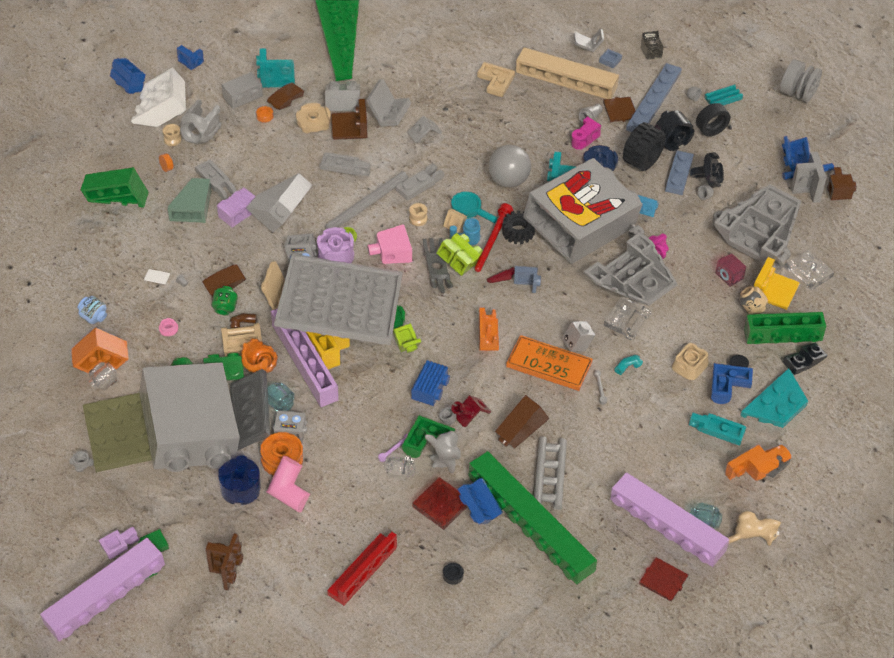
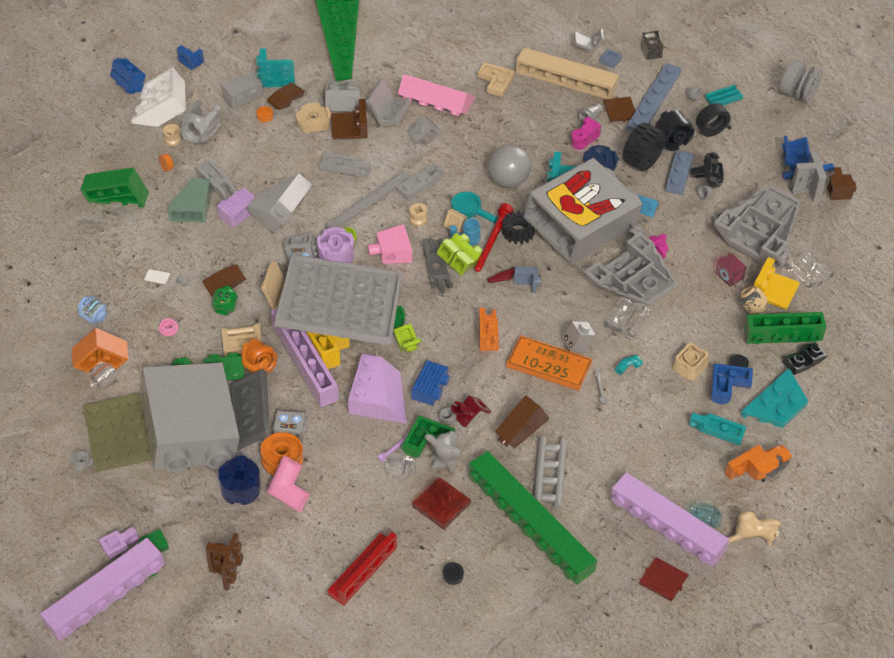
reddish brown arm [229,313,257,328] -> none
clear light blue head [267,383,295,411] -> none
blue bracket [458,478,503,525] -> none
none -> lavender wedge [348,353,407,424]
none -> bright pink slope [398,74,475,116]

